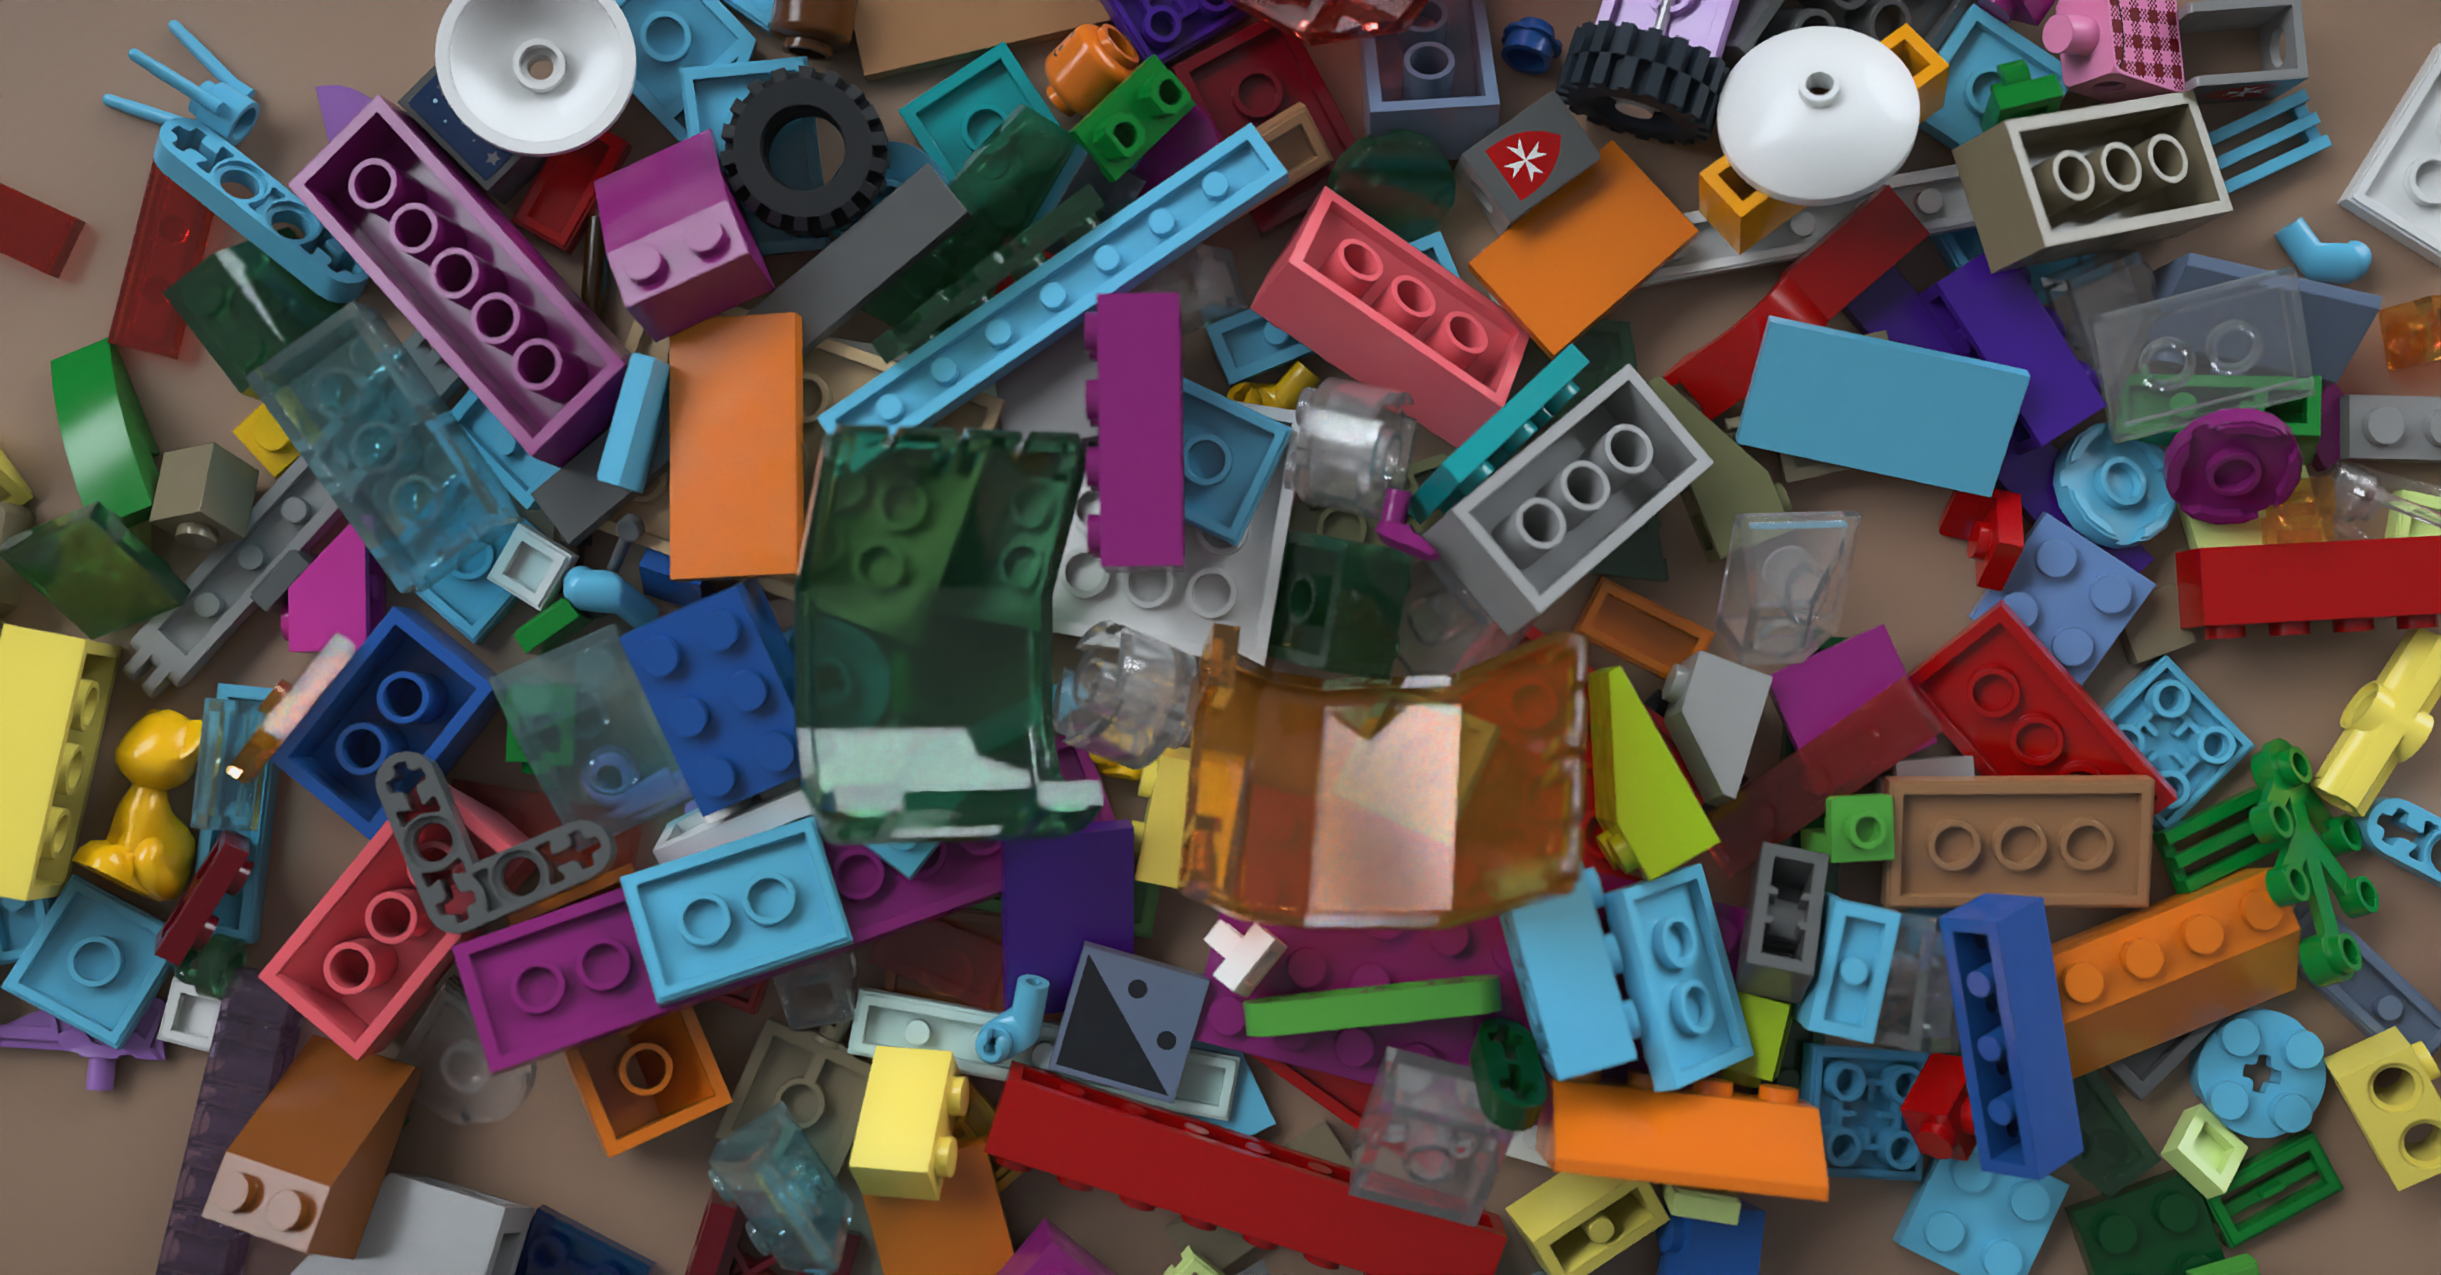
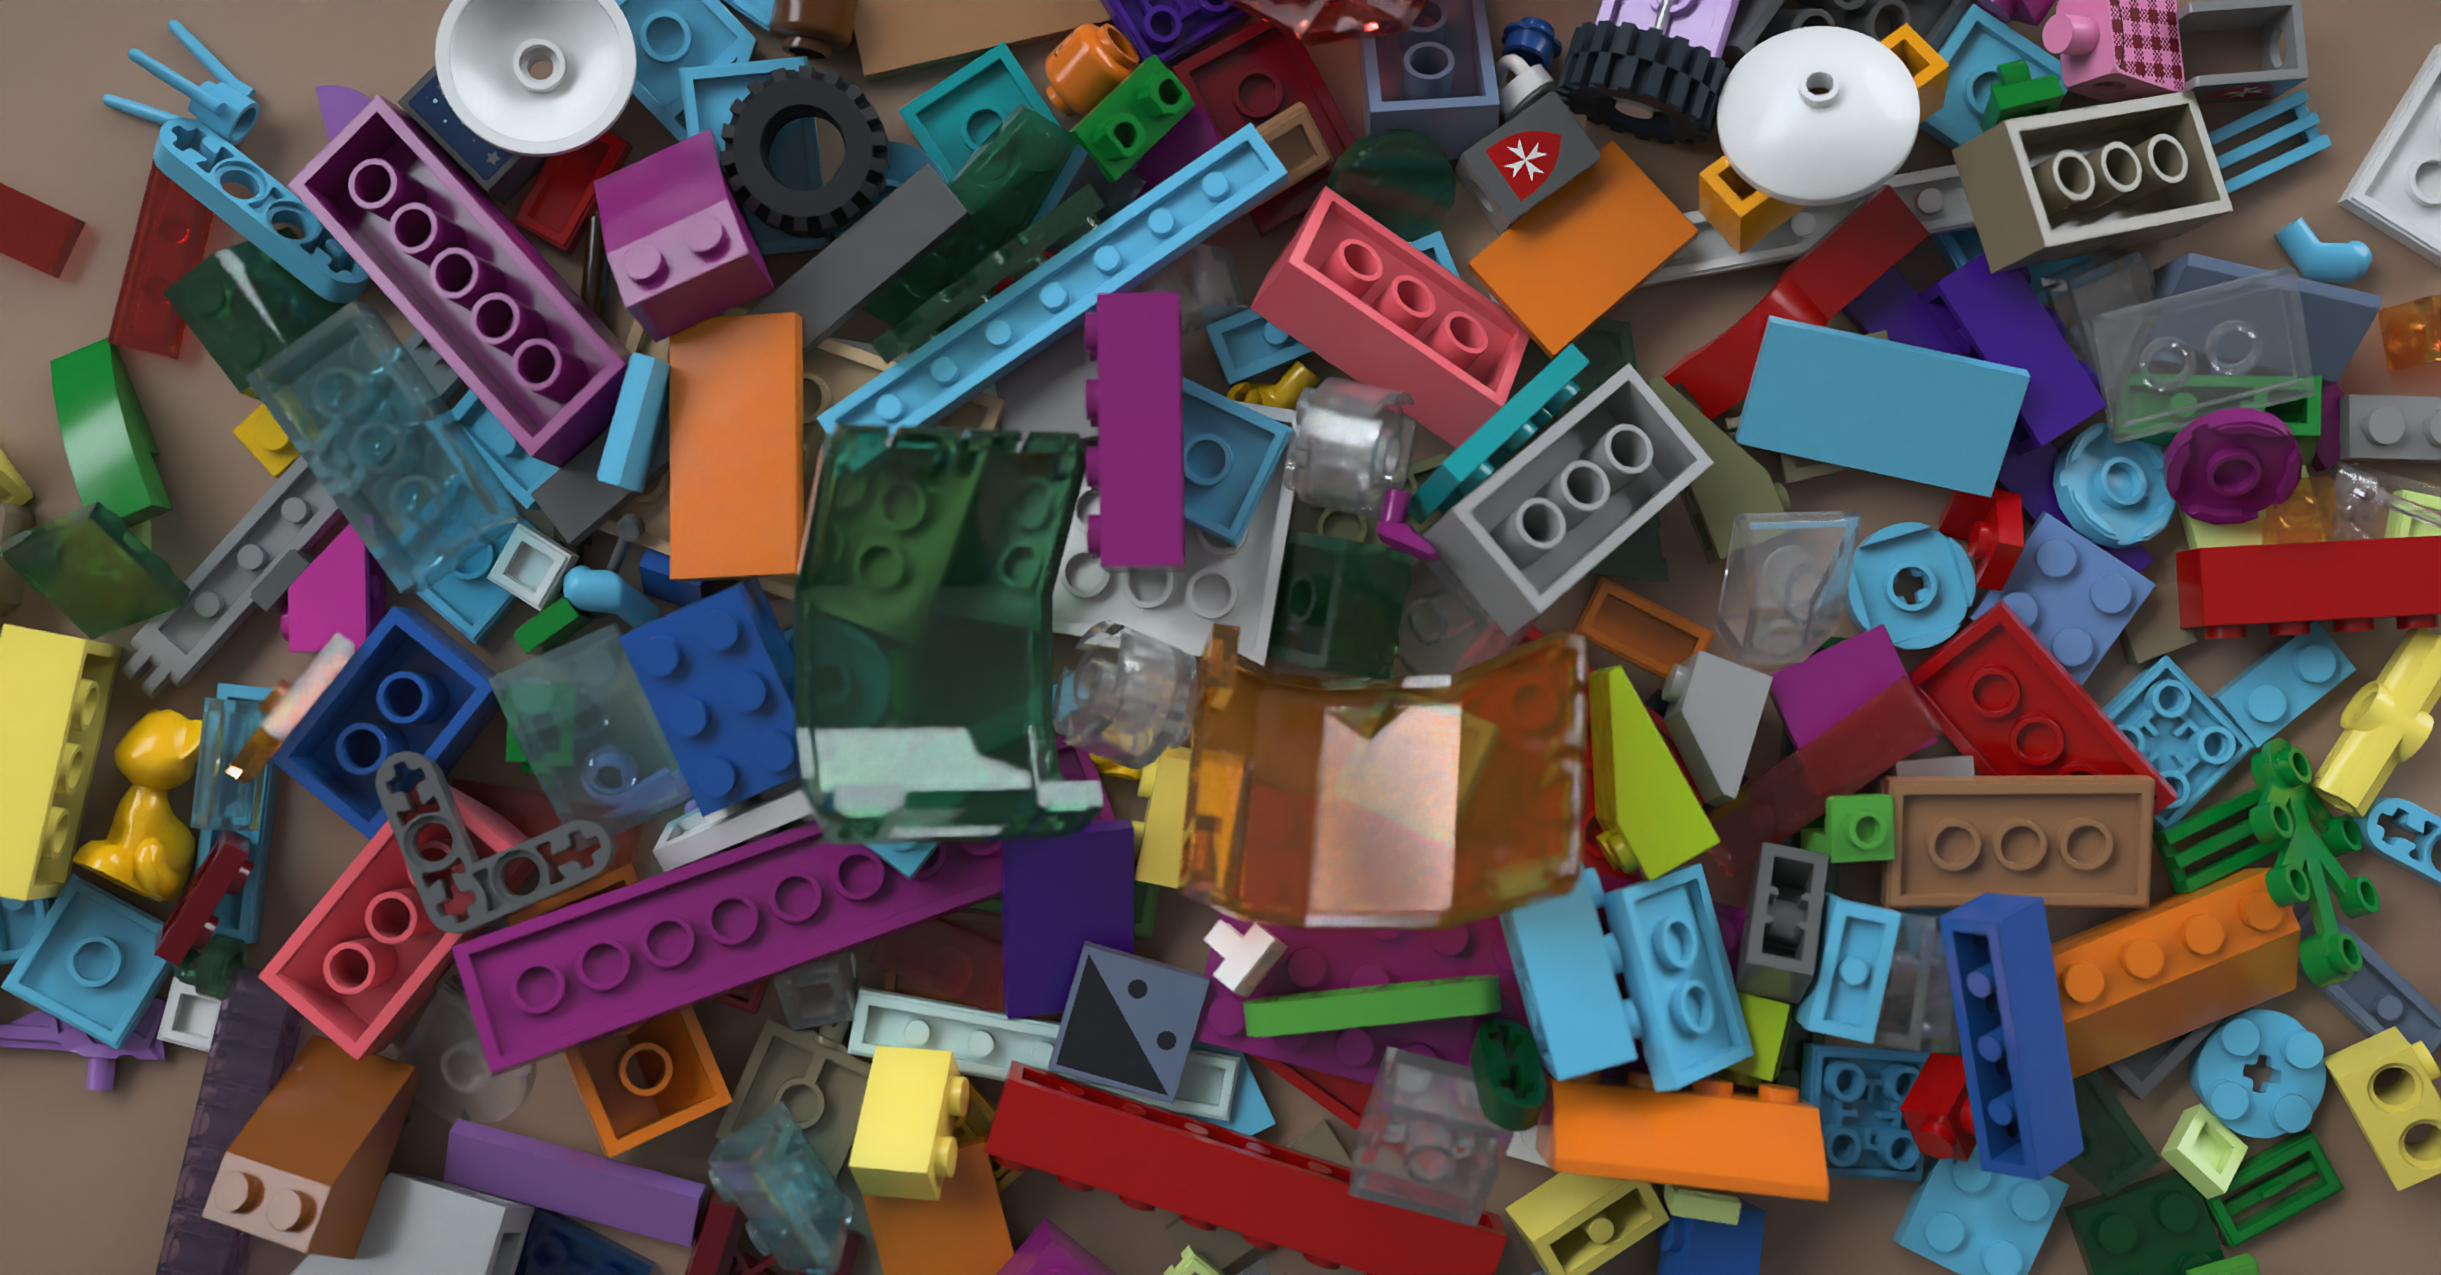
dark tan brick [149,442,259,551] -> none
medium azure tile [619,816,853,1007] -> none
medium azure arm [975,974,1050,1064] -> none
none -> medium lavender tile [443,1118,706,1248]
none -> white tile [1494,54,1555,122]
none -> medium azure plate [1842,522,1976,650]
none -> medium azure plate [2209,622,2357,748]

